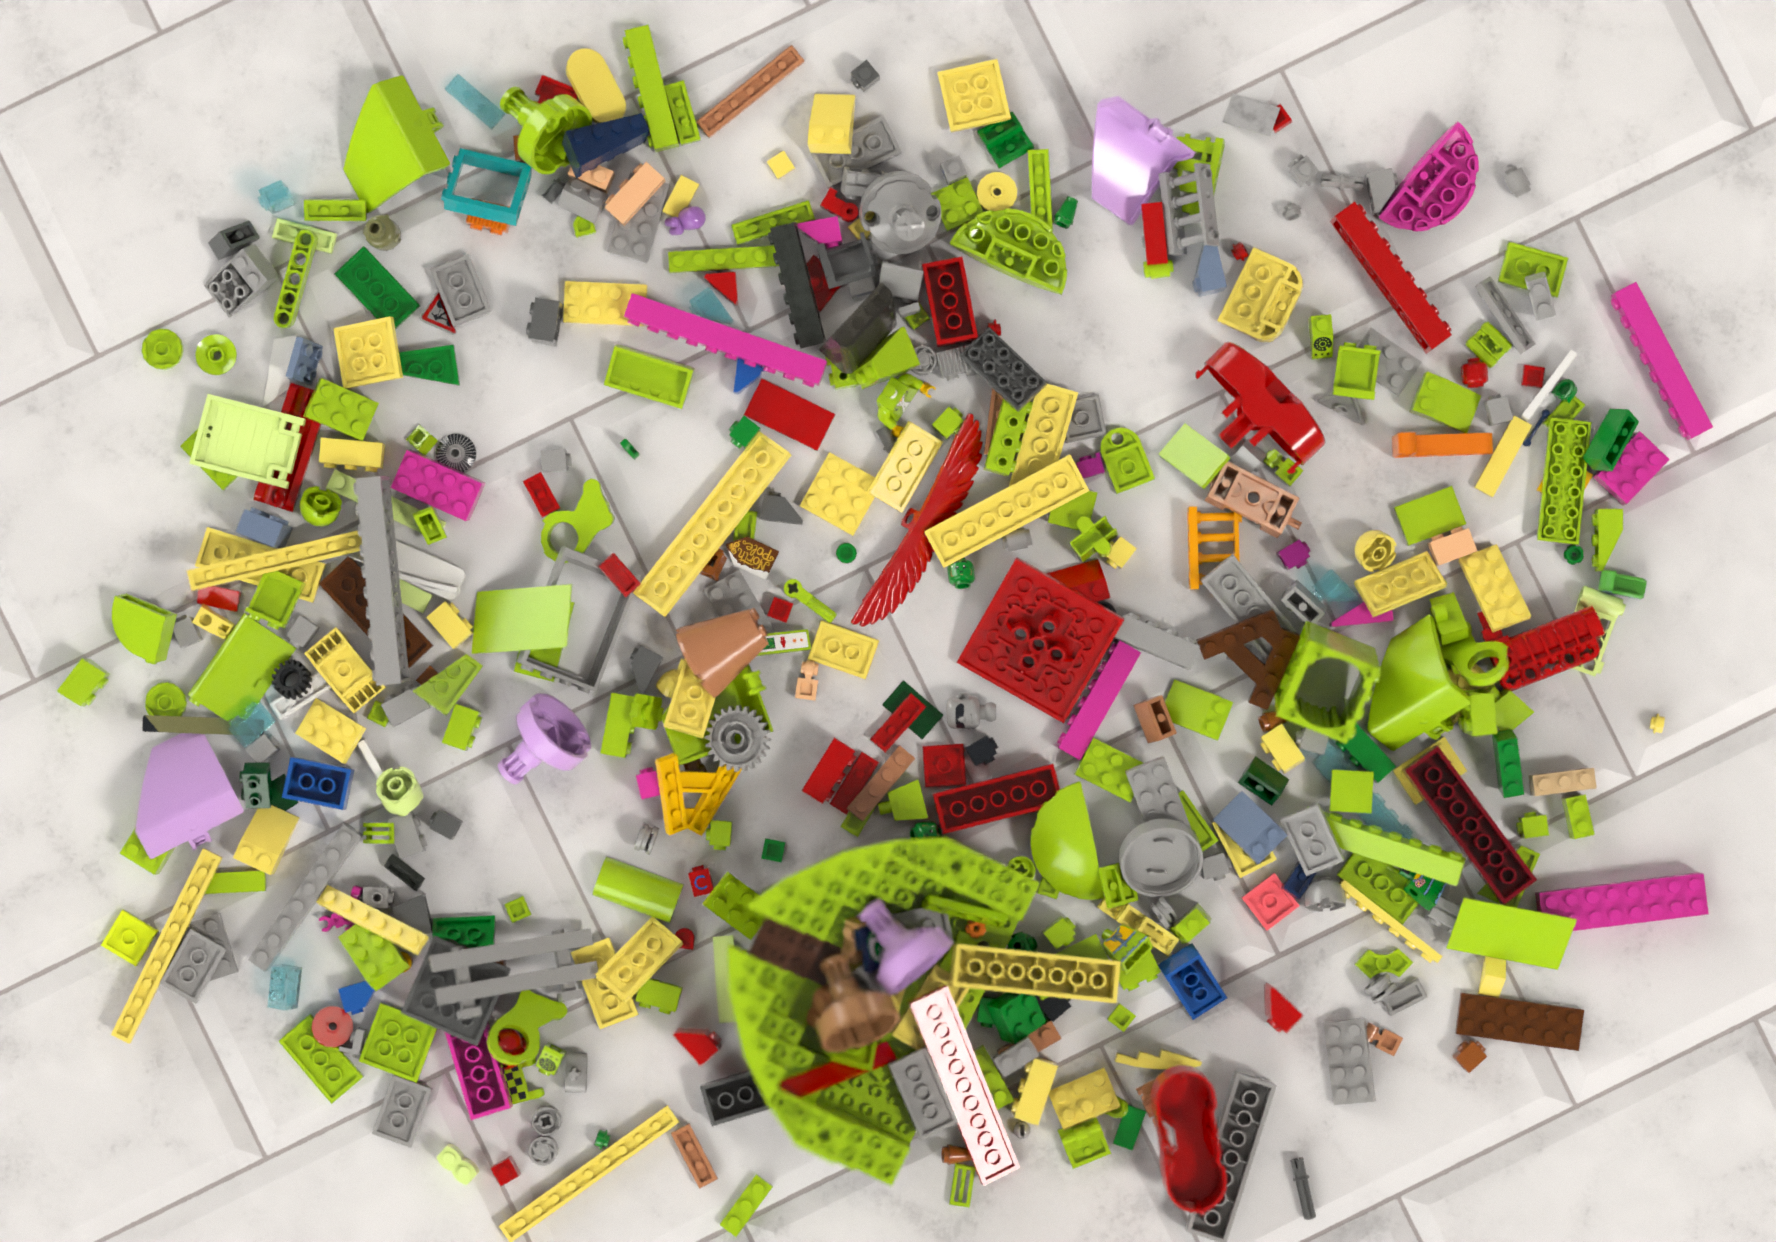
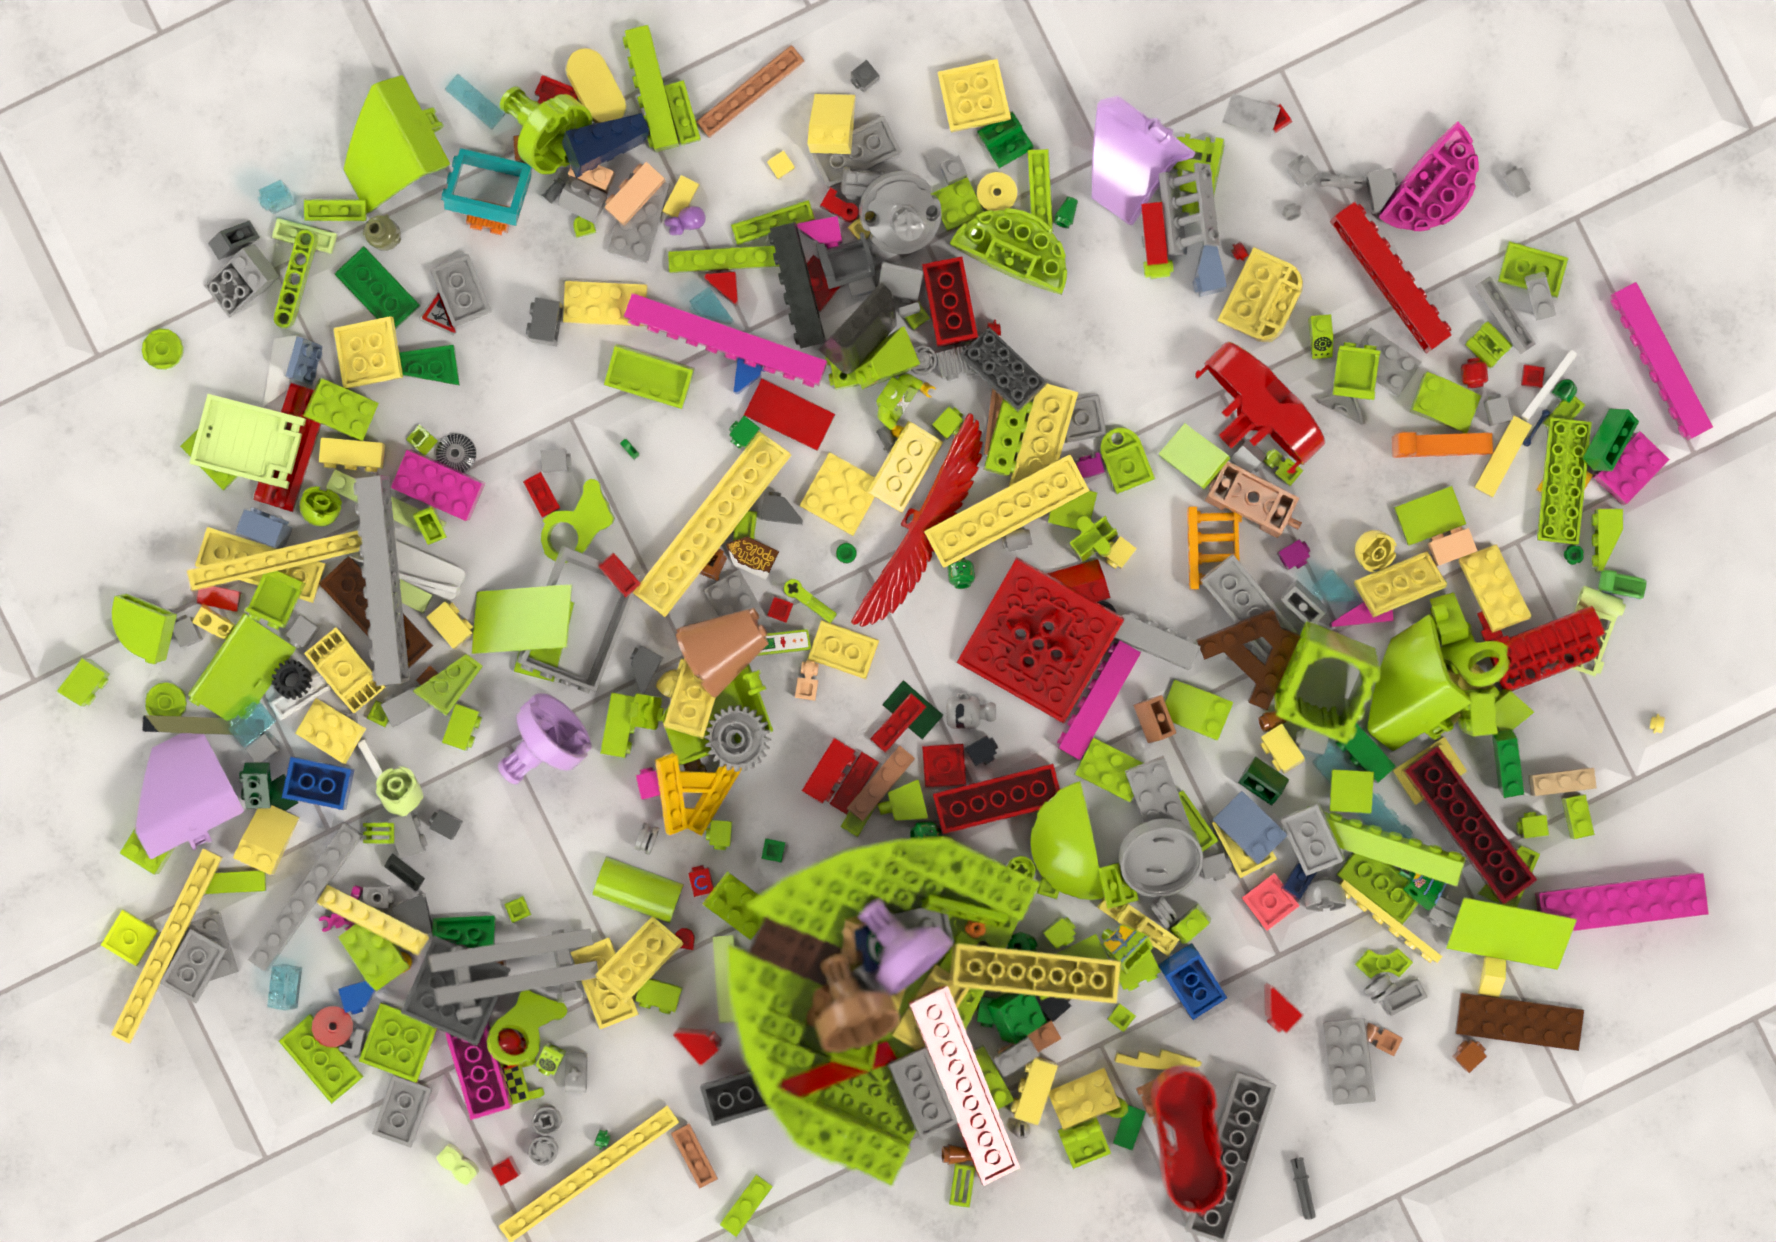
lime dish [195,334,237,375] -> none

